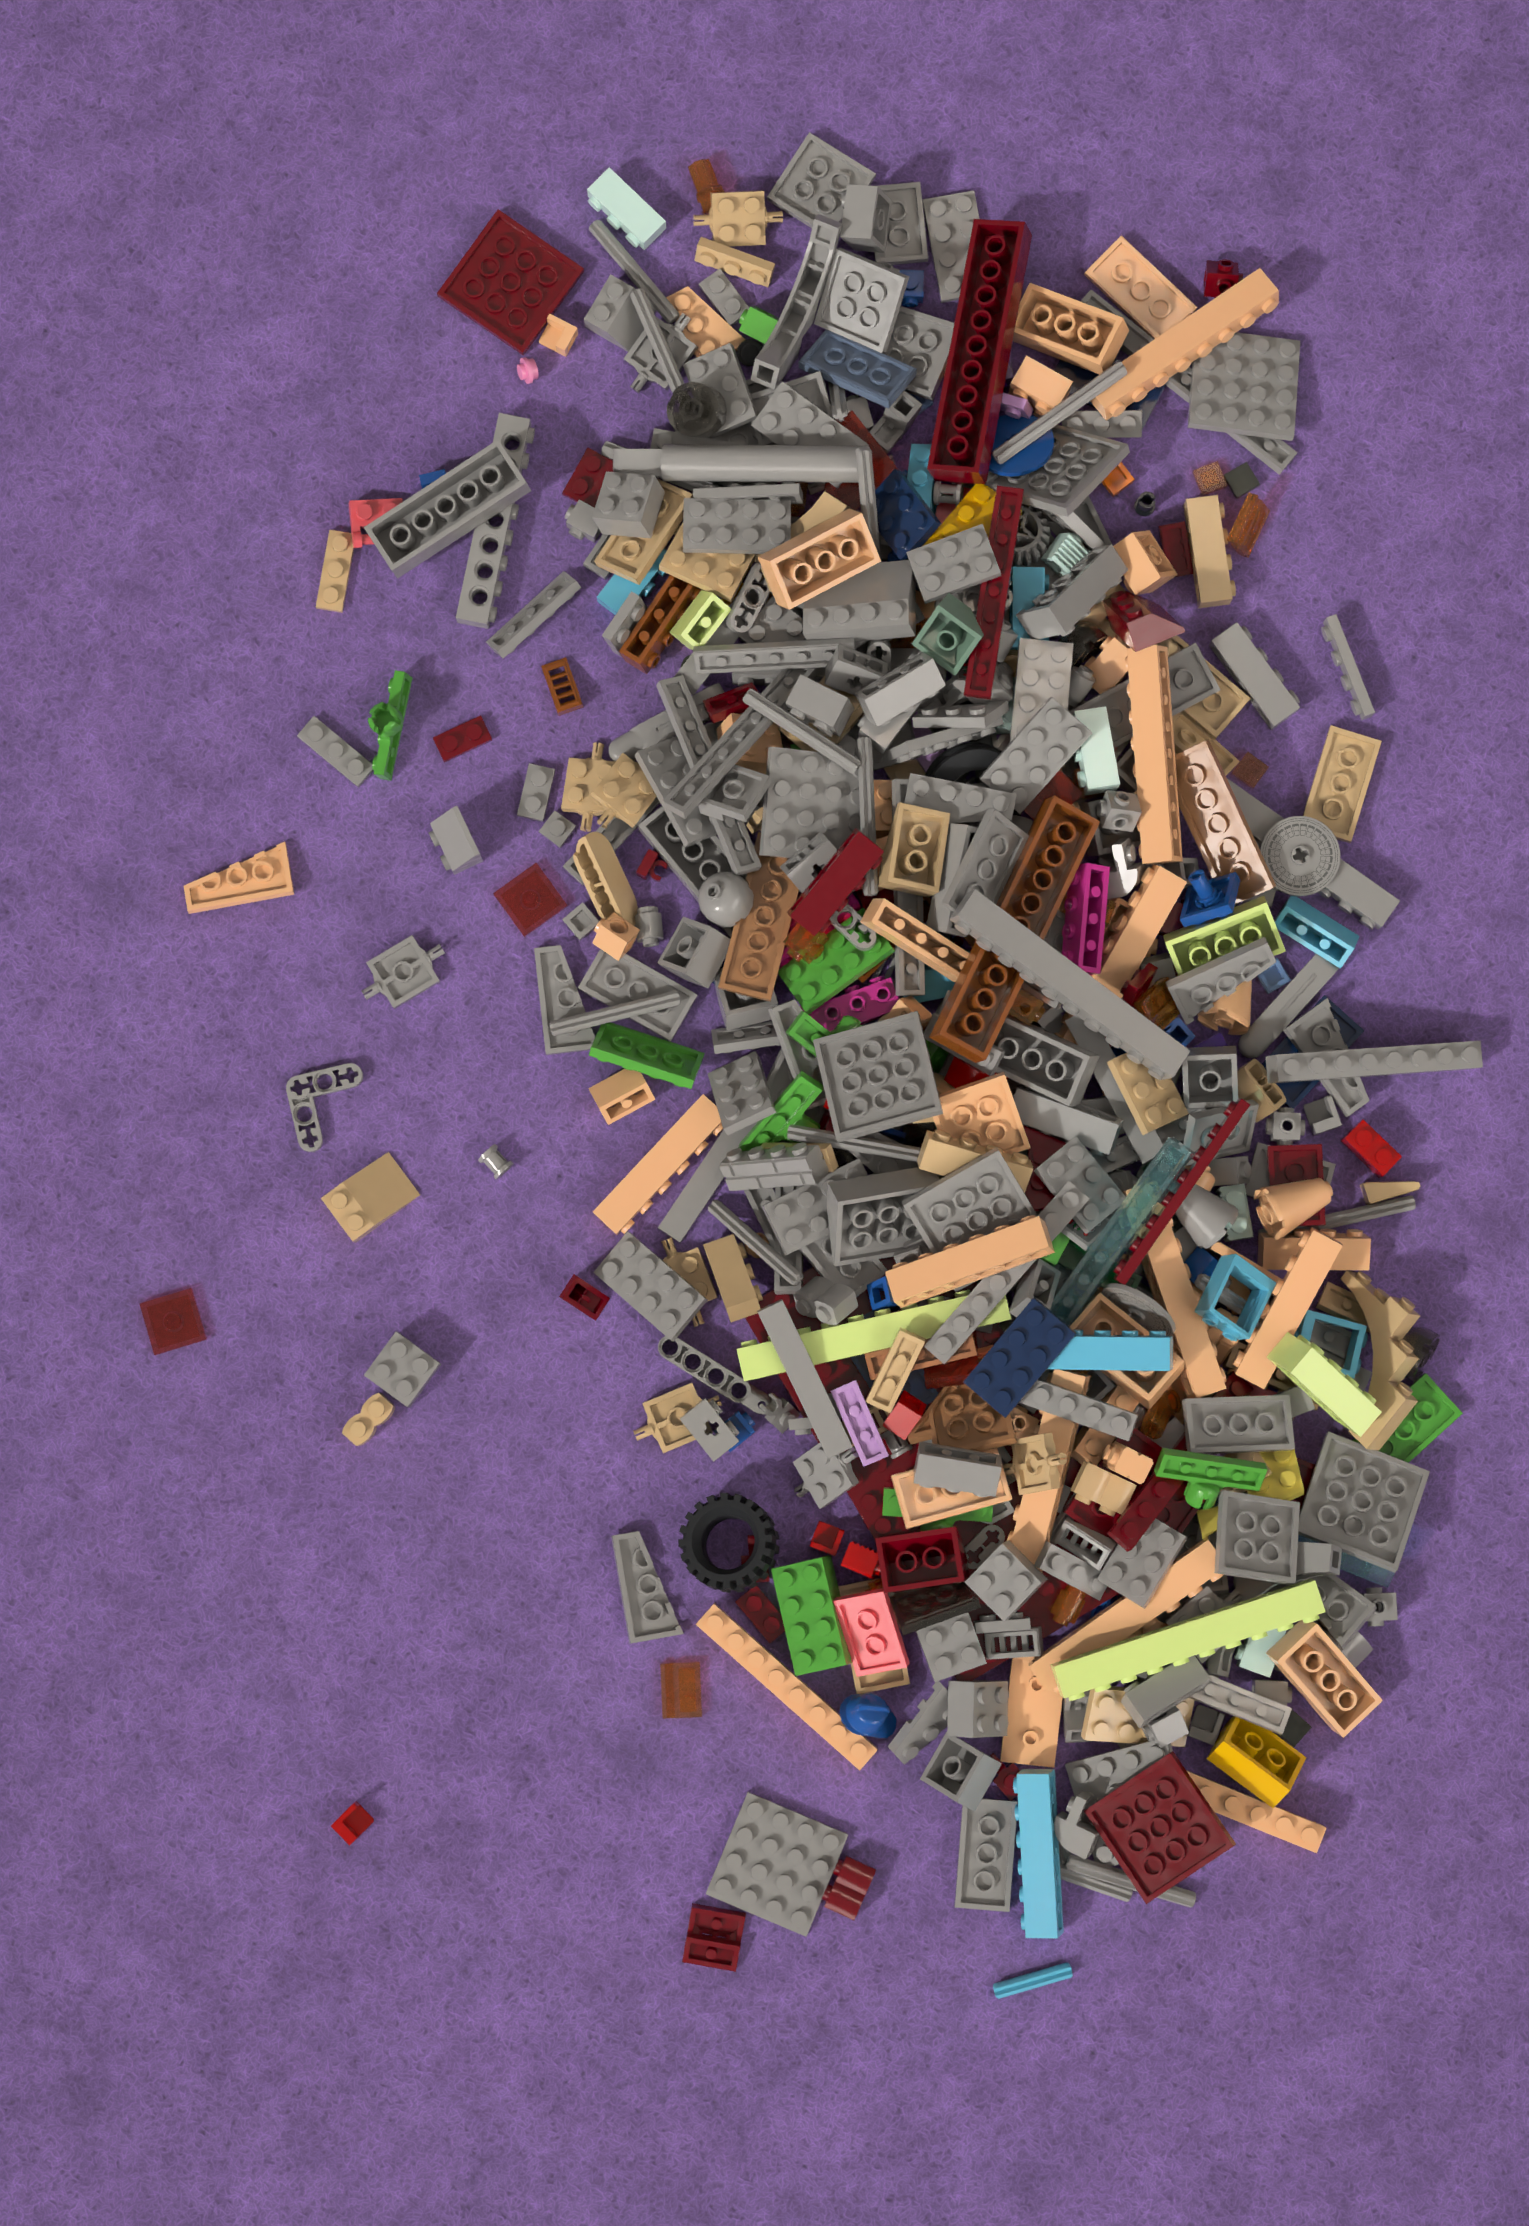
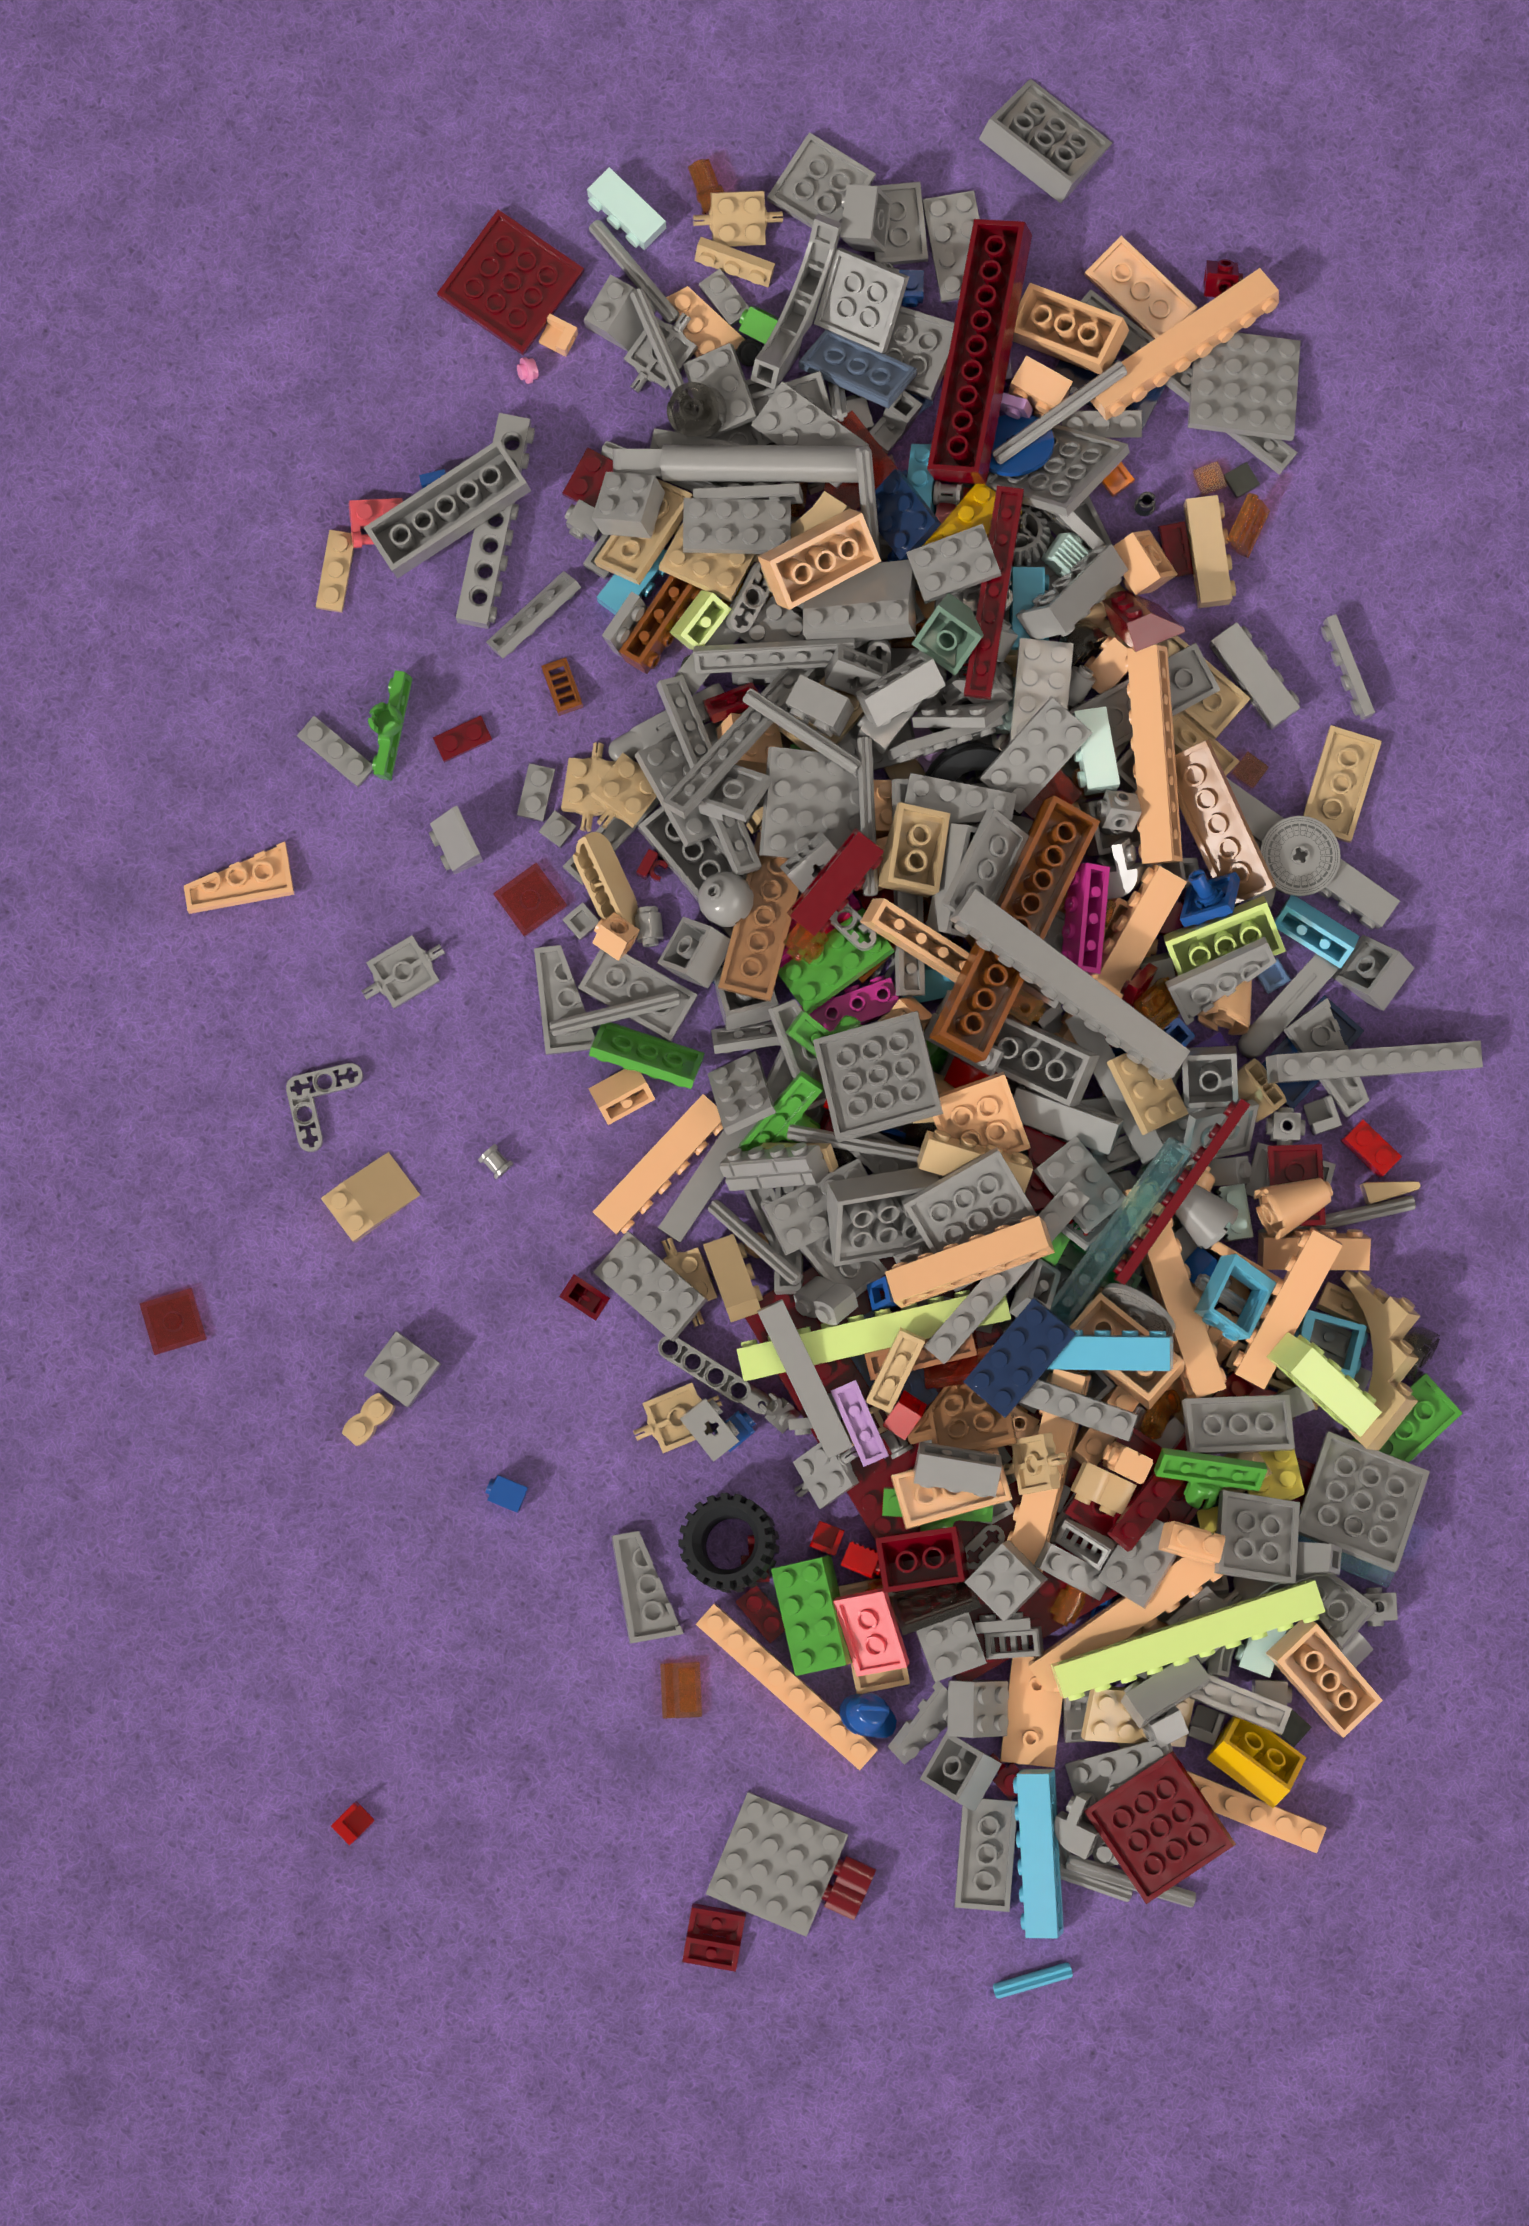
none -> blue brick [485,1475,529,1513]
none -> light grey slope [979,78,1112,203]
none -> light nougat brick [1158,1521,1226,1565]
none -> light grey slope [1332,935,1414,1011]

